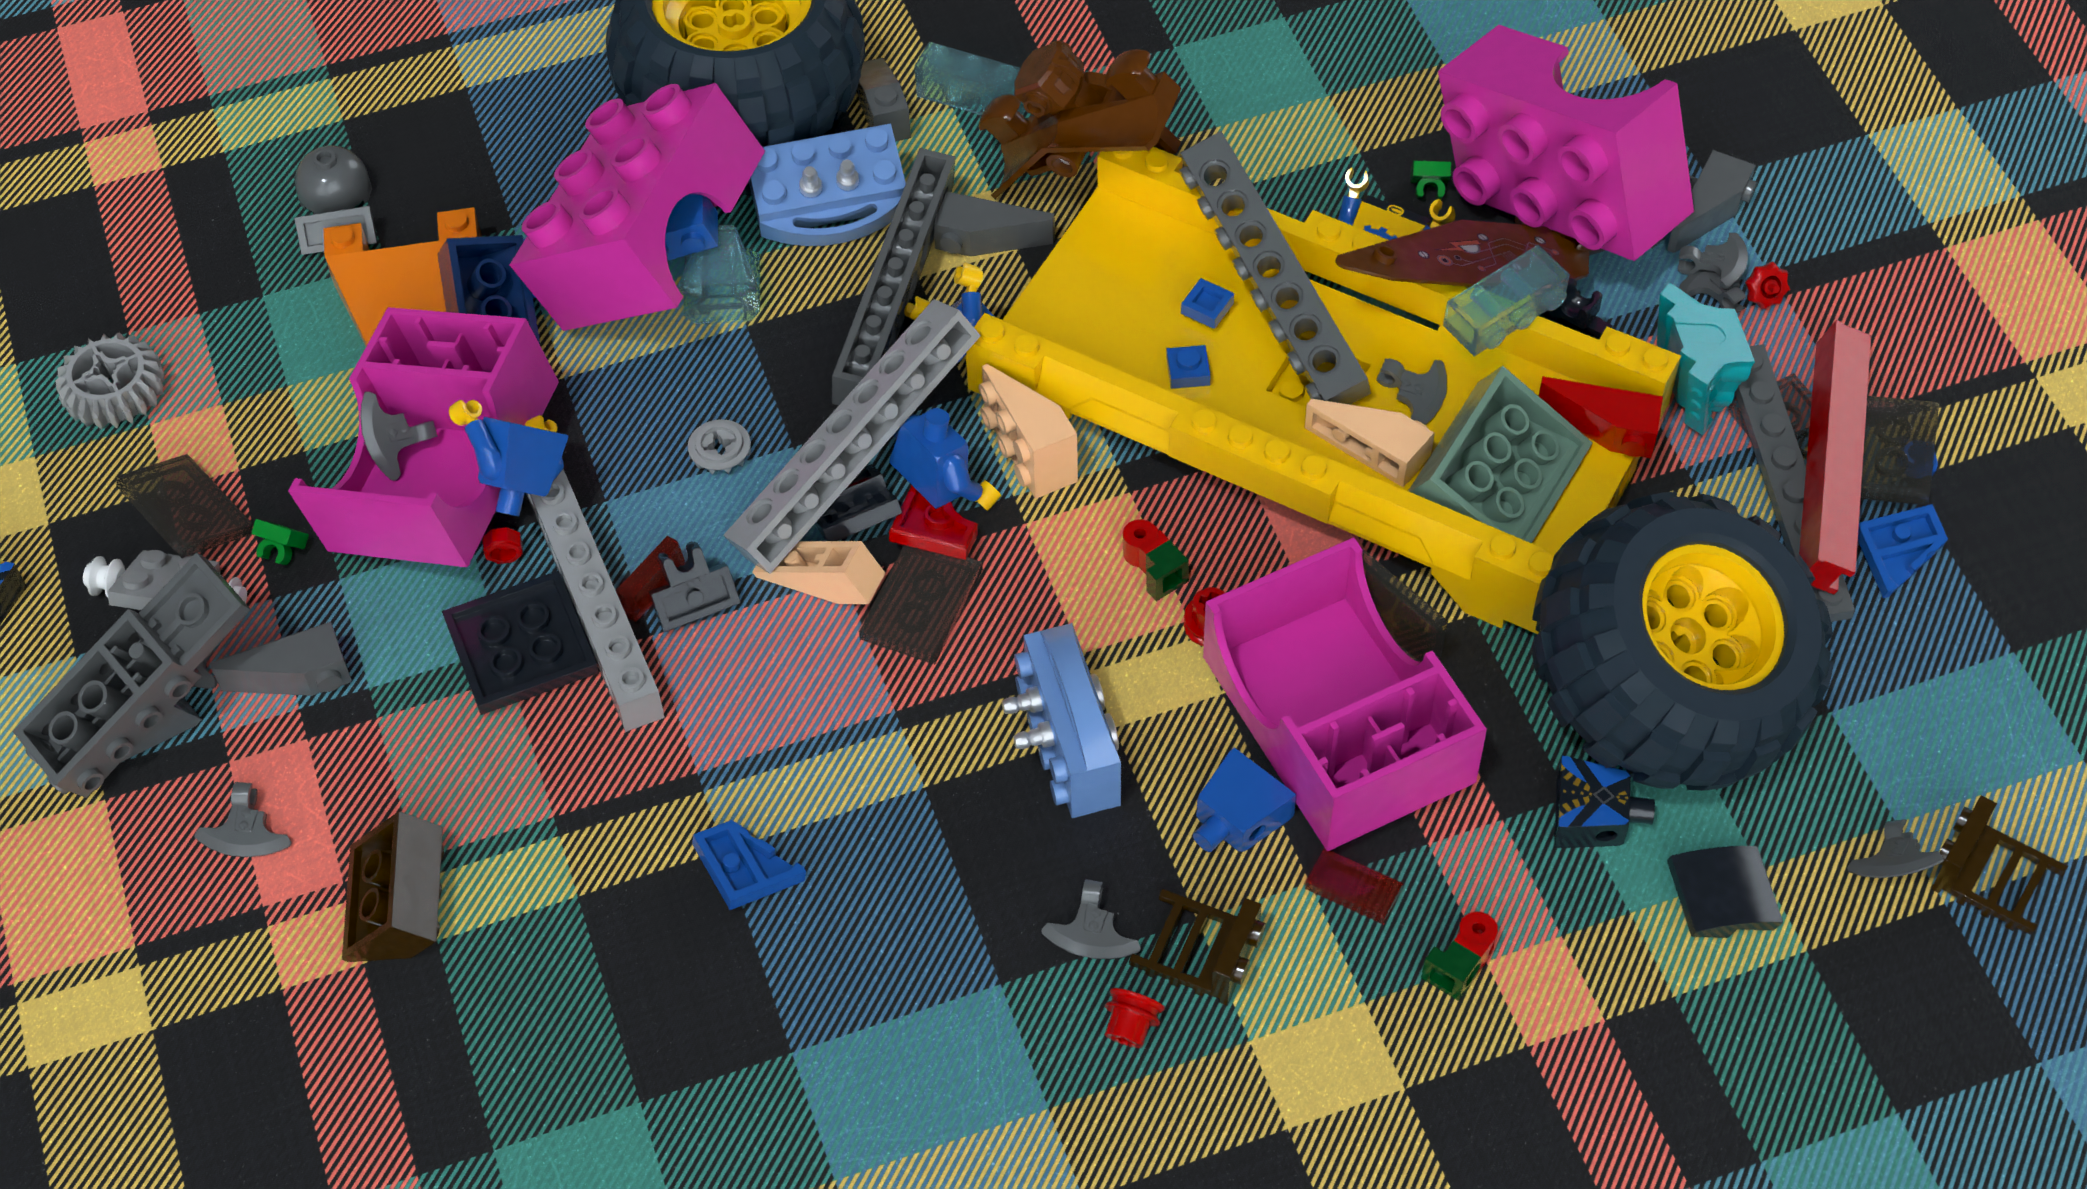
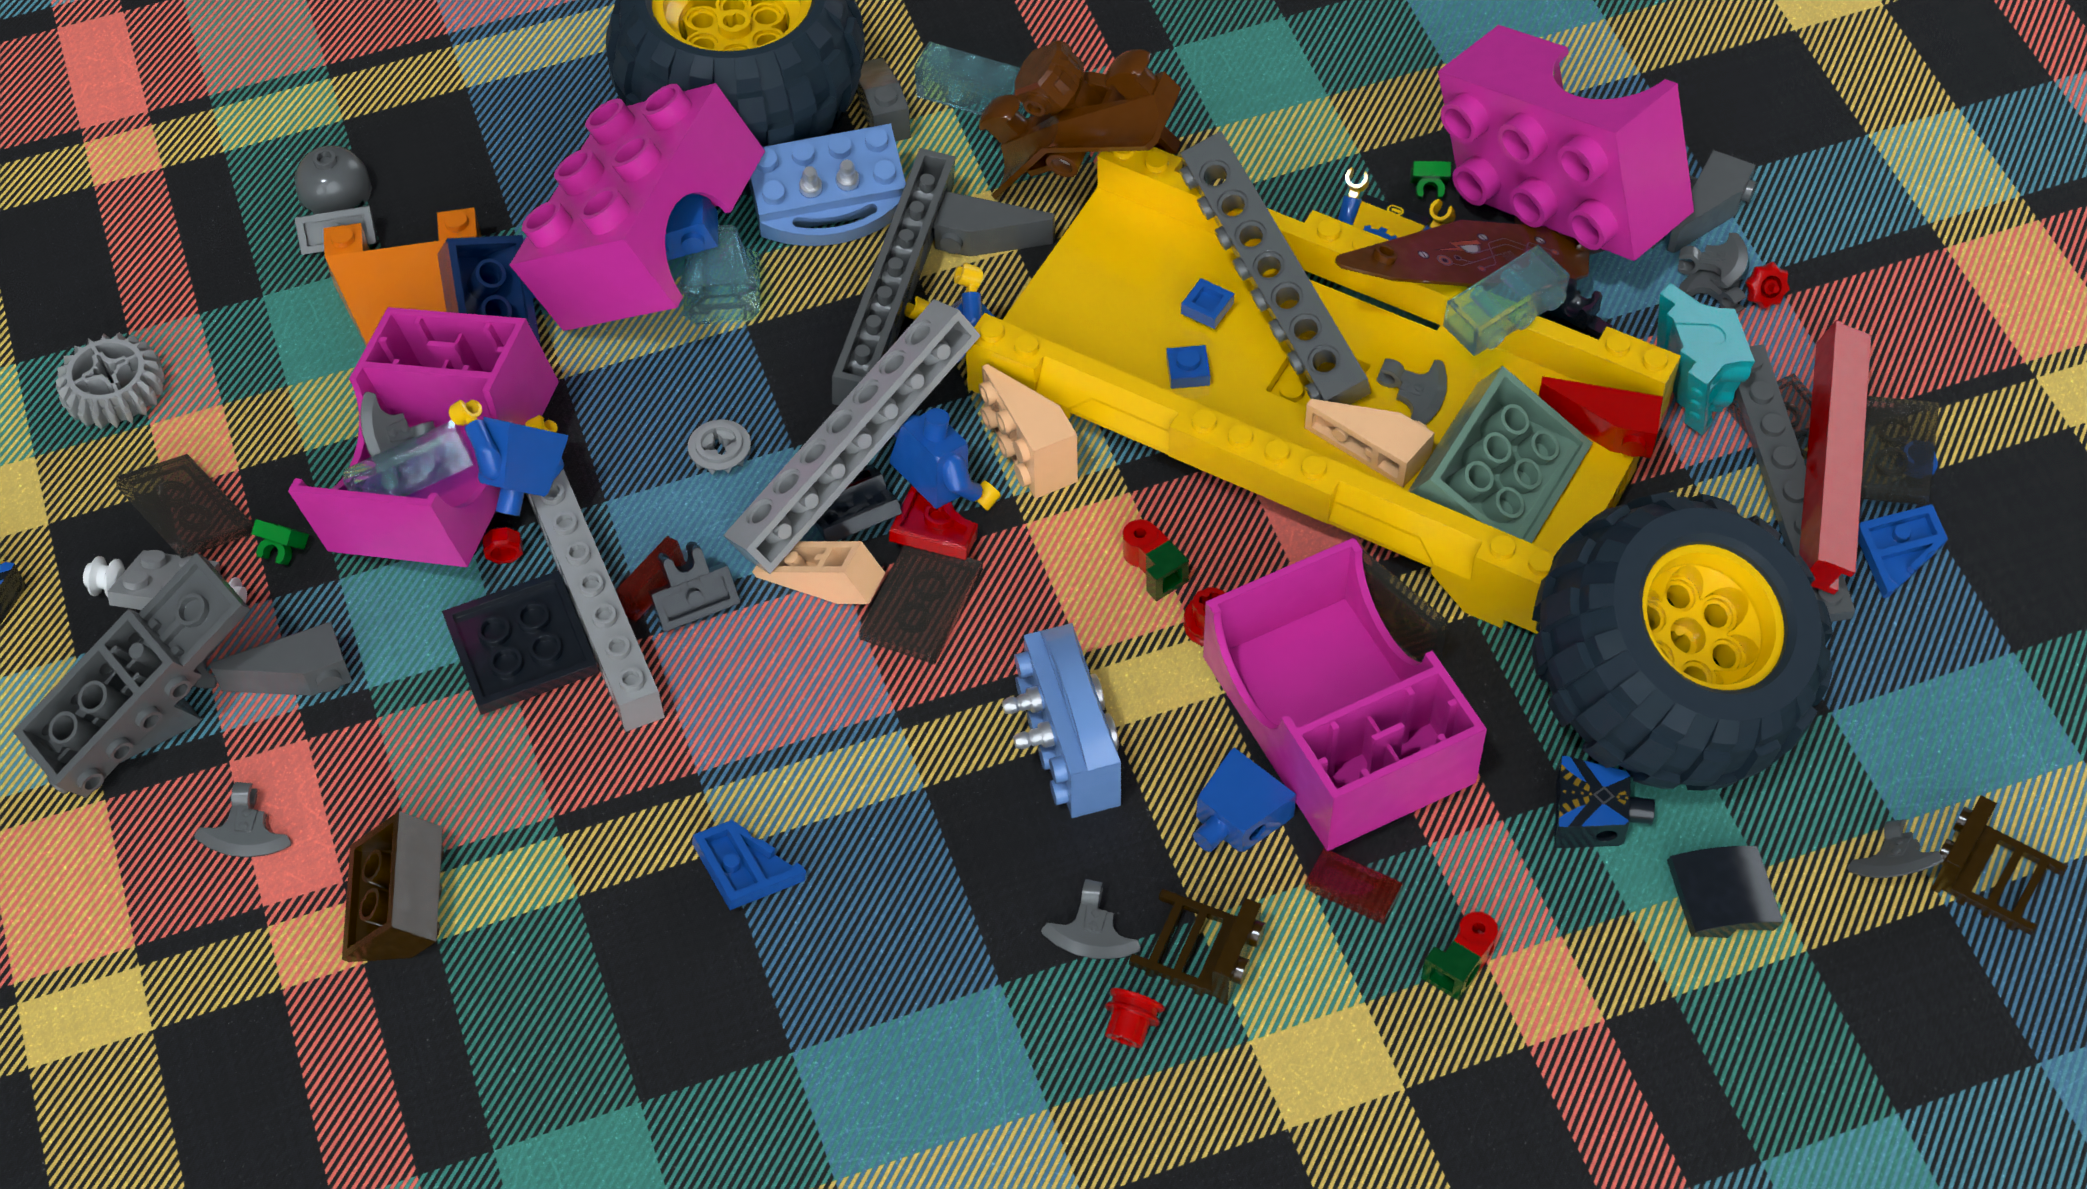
none -> clear light blue brick [343,421,473,497]

